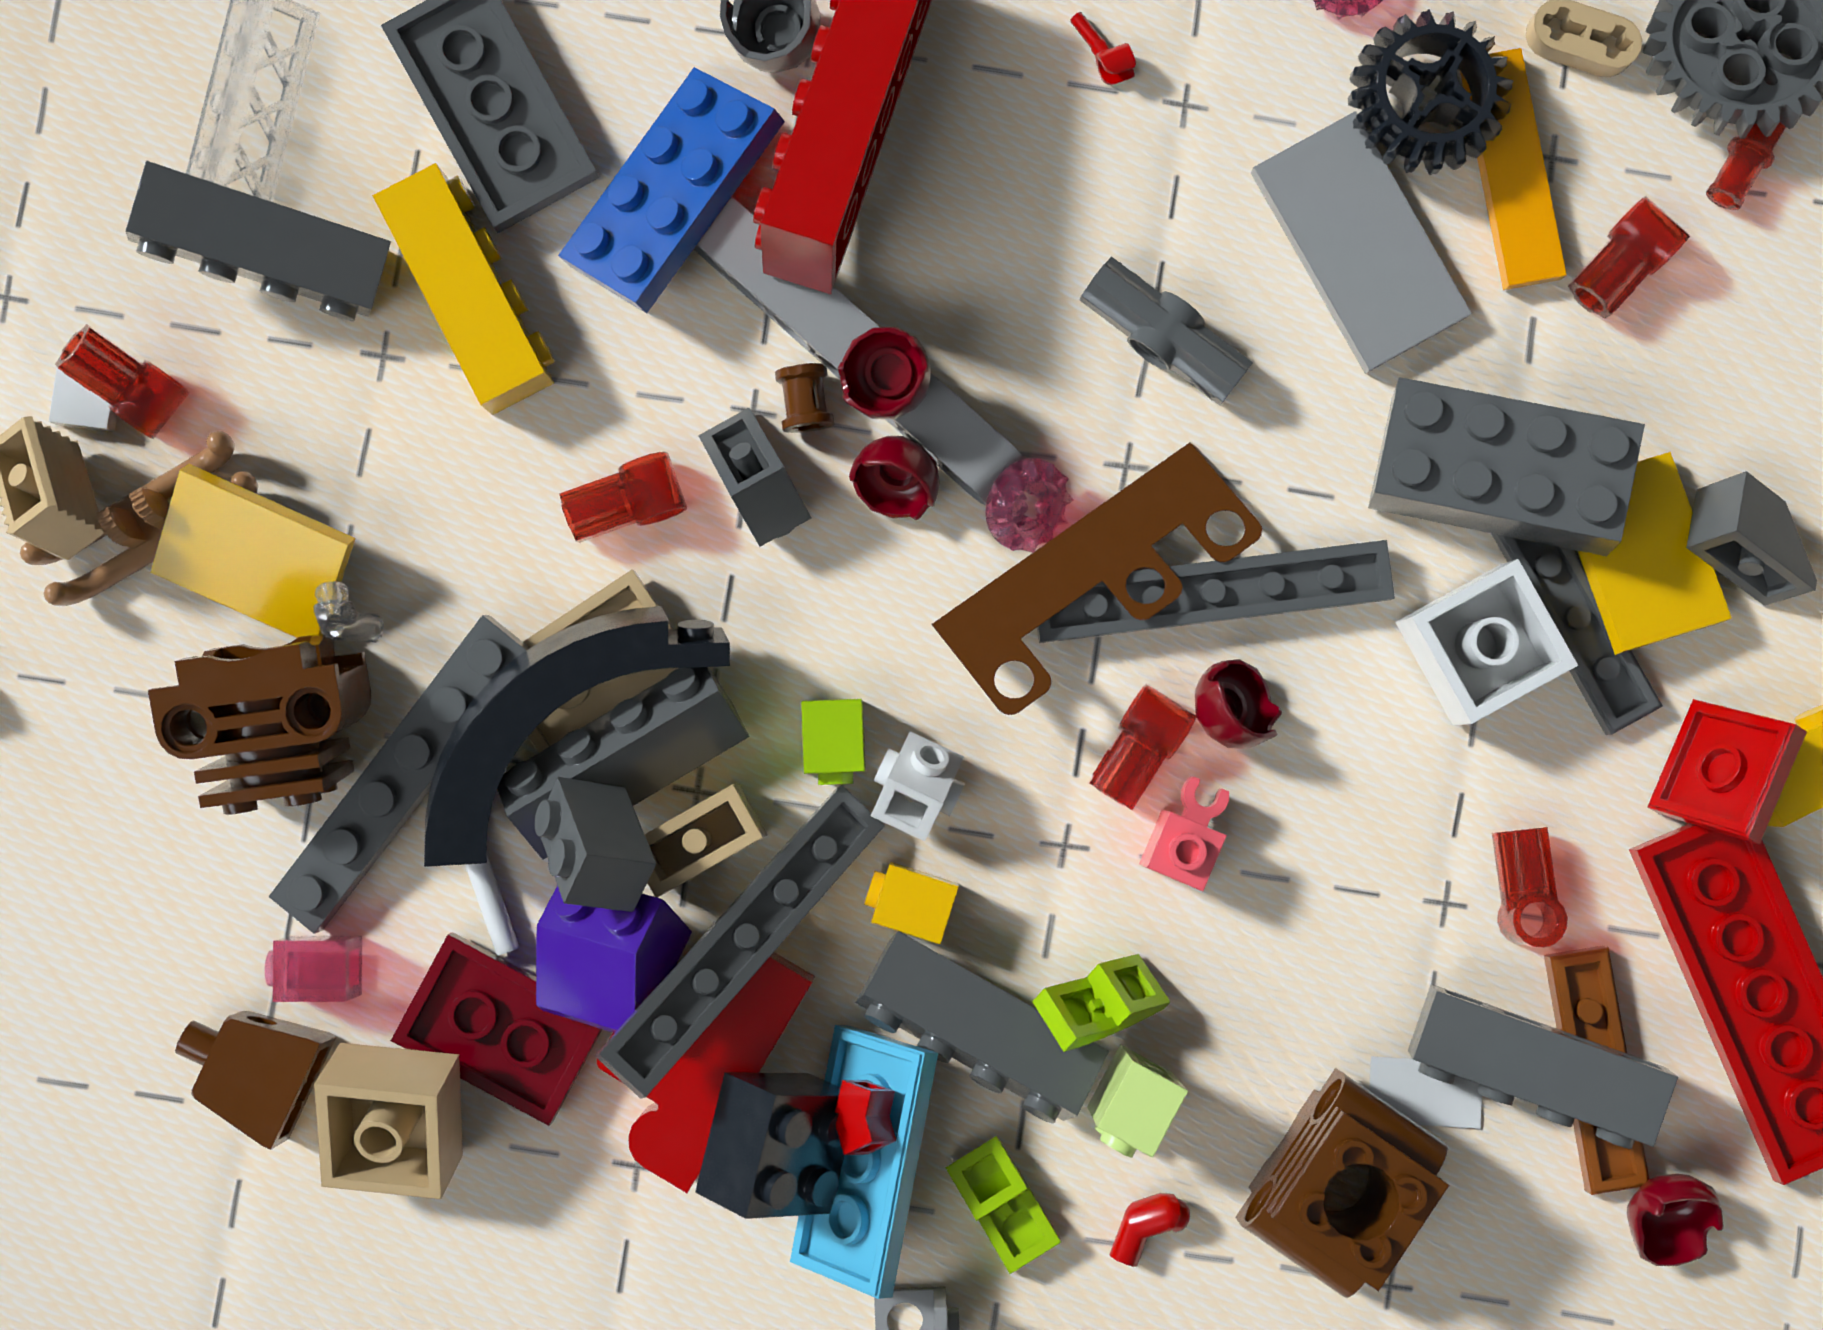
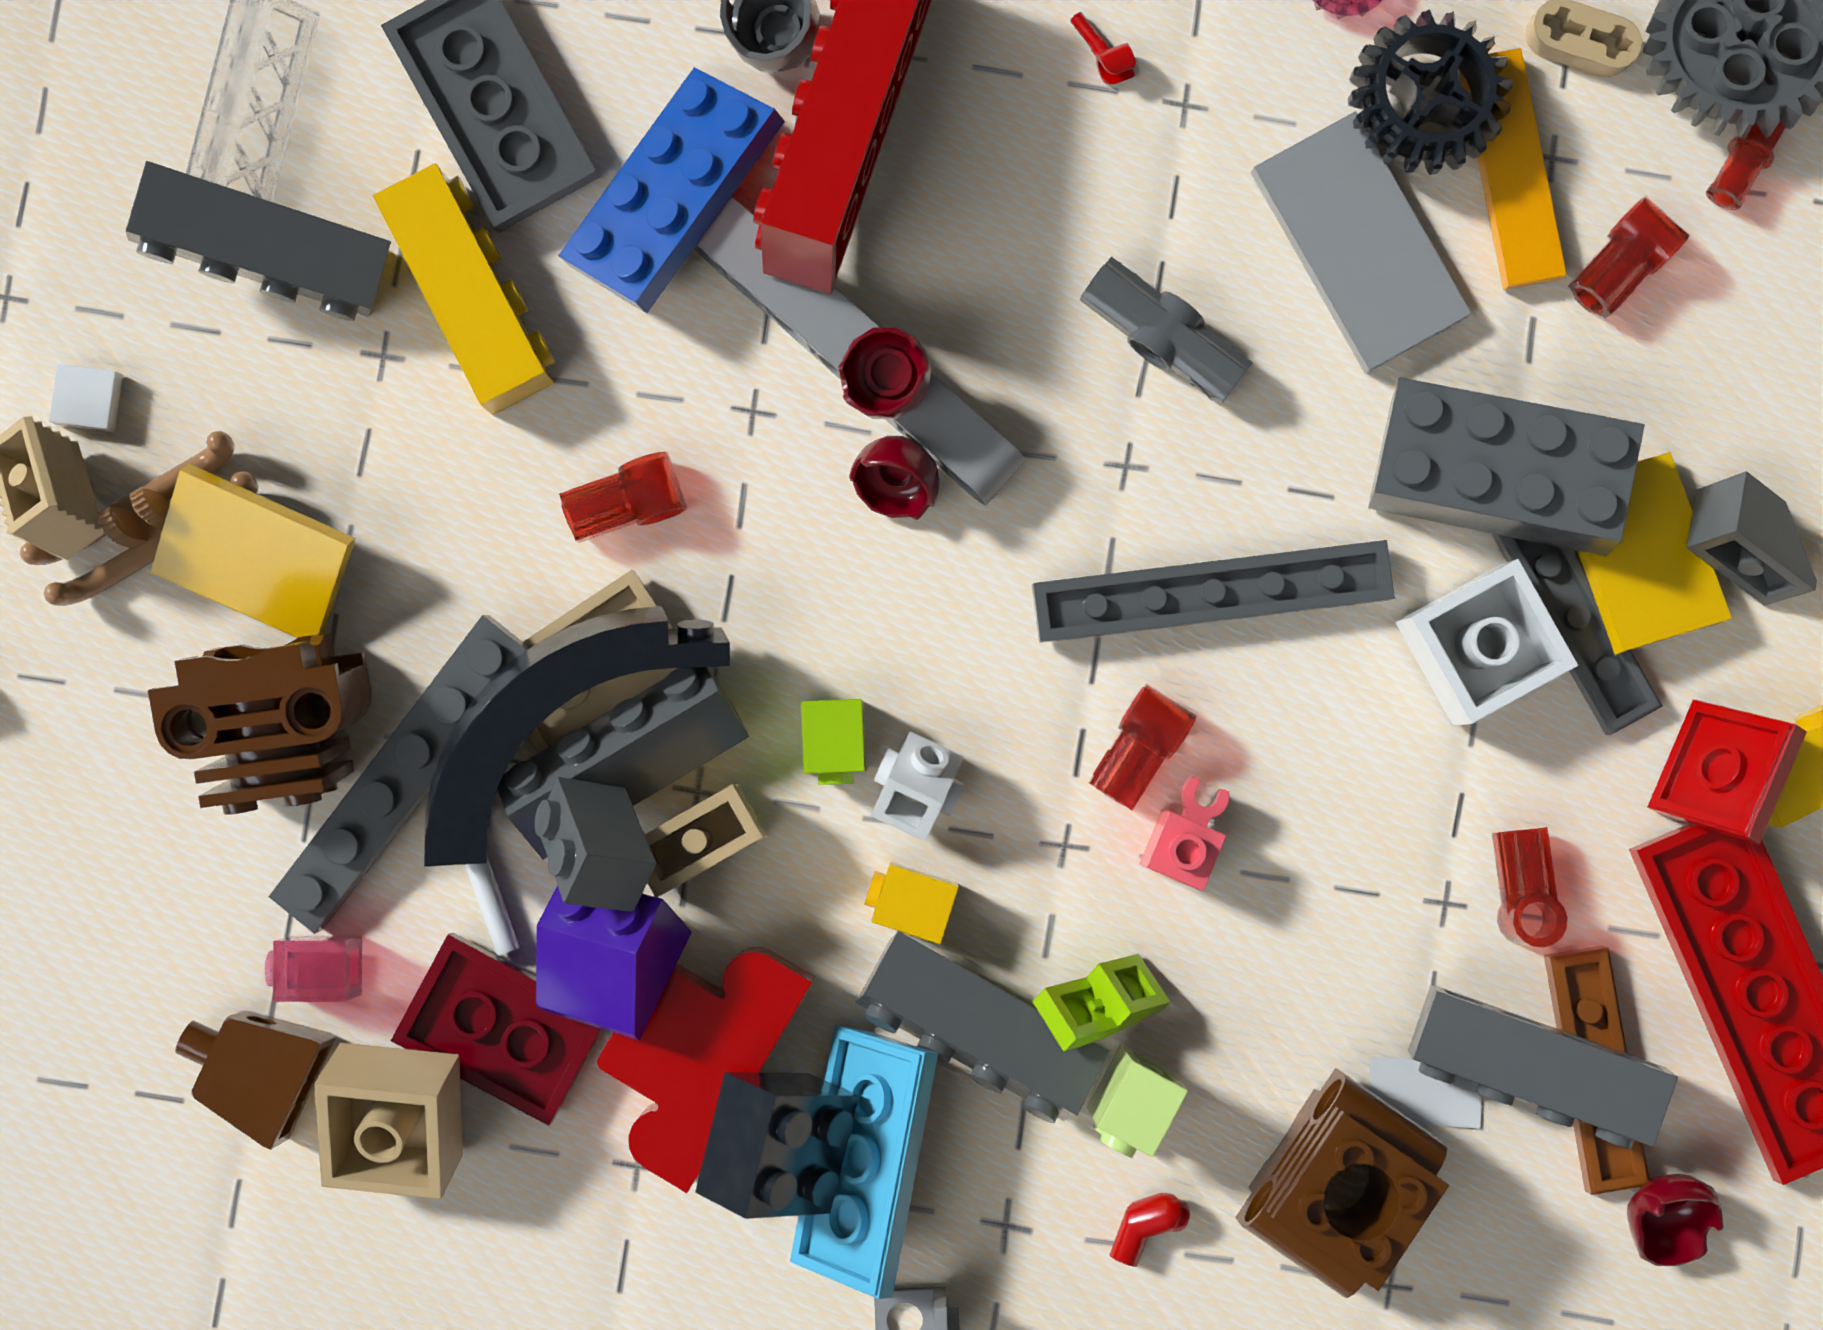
clear red piece [55,324,190,439] -> none
clear arm [313,581,384,643] -> none
dark grey plate [595,785,885,1099] -> none
dark grey slope [698,408,811,547] -> none
reddish brown bush [775,363,835,433] -> none
red piece [835,1080,896,1155] -> none
reddish brown piece [931,442,1262,715] -> none
lime slope [945,1136,1062,1274] -> none
clear pink gear [985,458,1074,553] -> none
dark red hair [1195,659,1282,749] -> none

